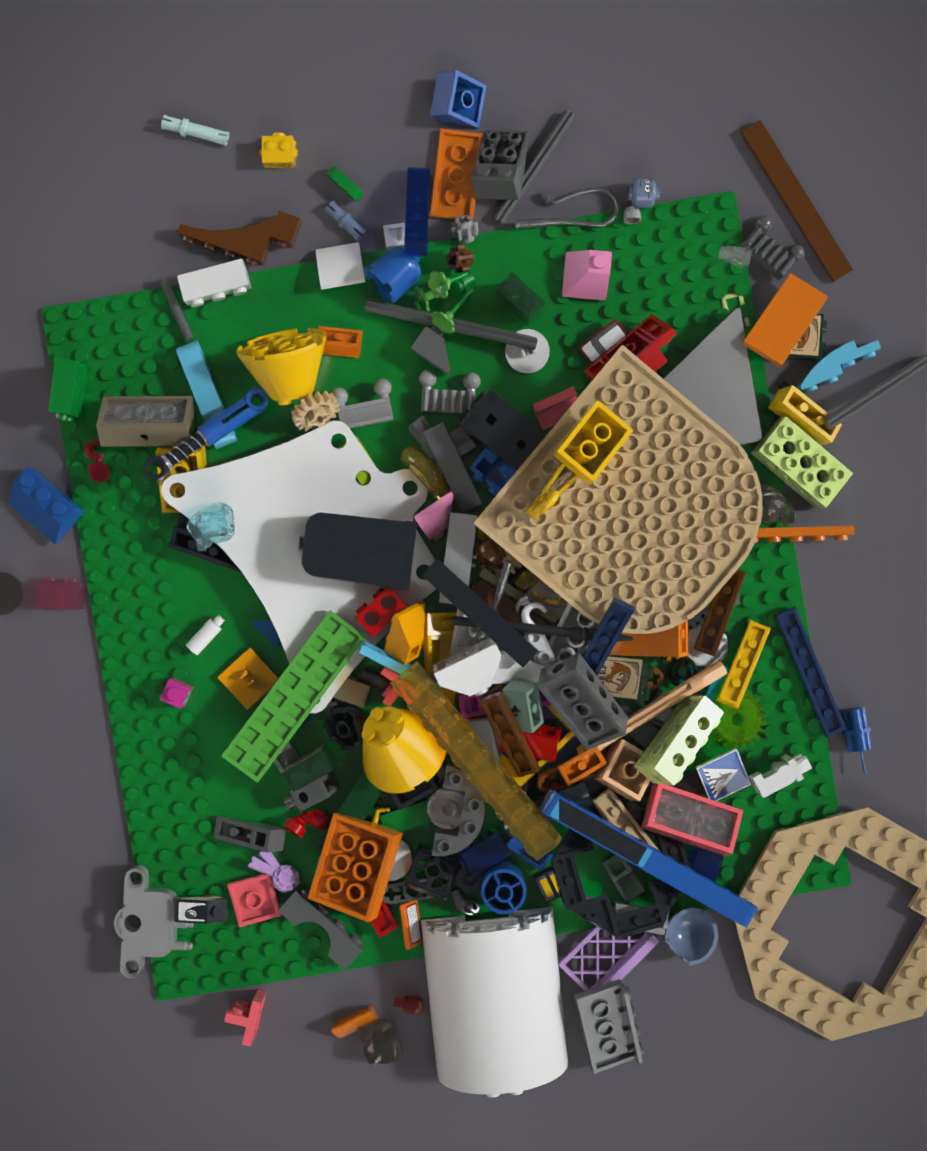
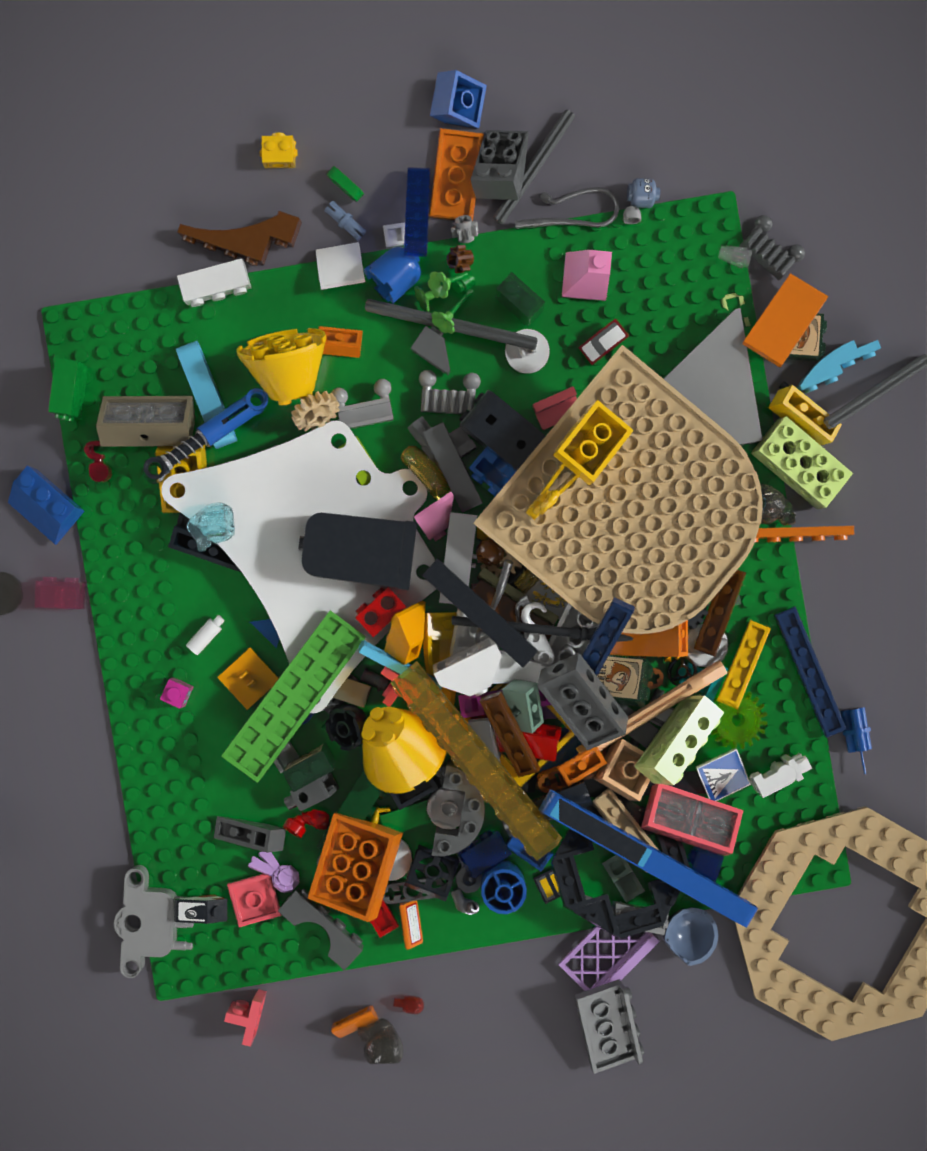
dark grey bar [159,277,194,342] -> none
light aqua pin [161,115,229,146] -> none
white cylinder [421,906,568,1097] -> none
red brick [584,314,677,380] -> none
reddish brown tile [740,120,853,283] -> none

